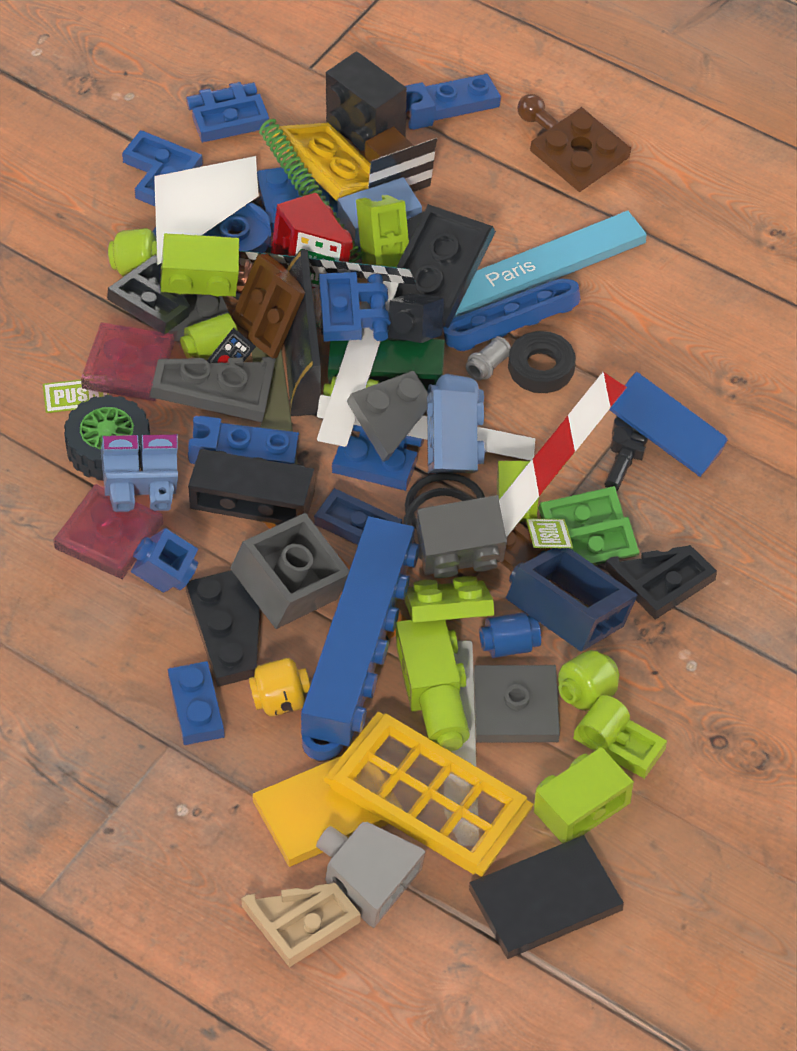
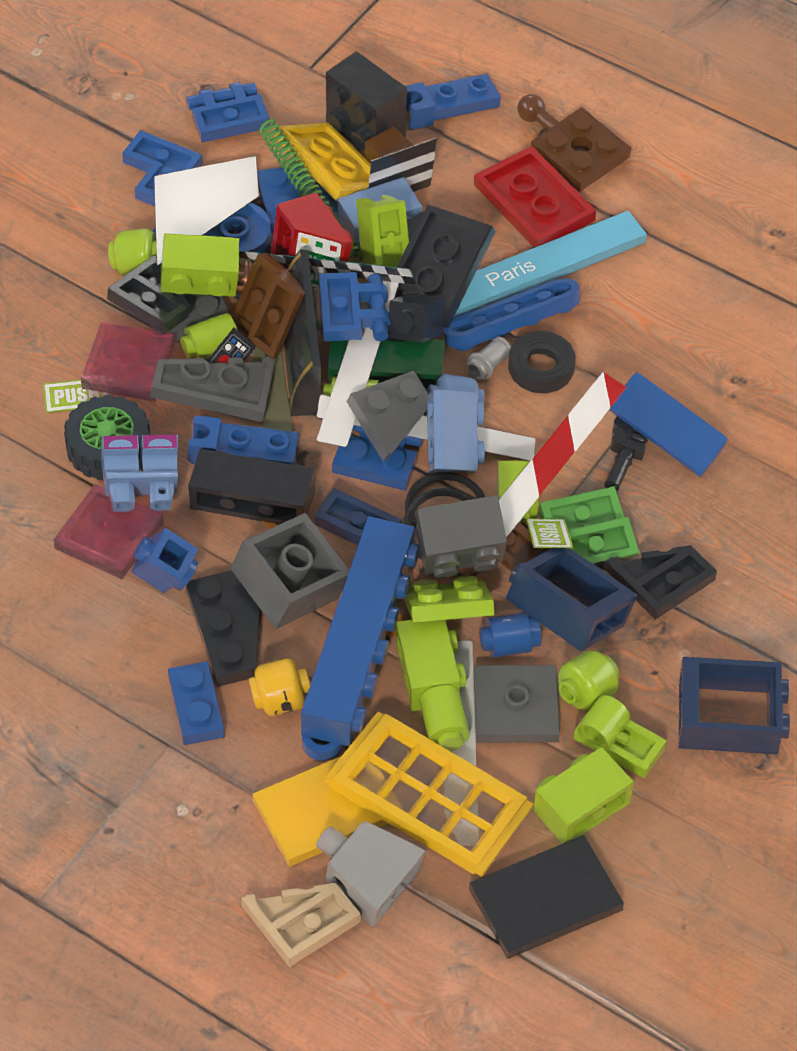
none -> red plate [474,146,596,248]
none -> dark blue window [678,657,790,754]

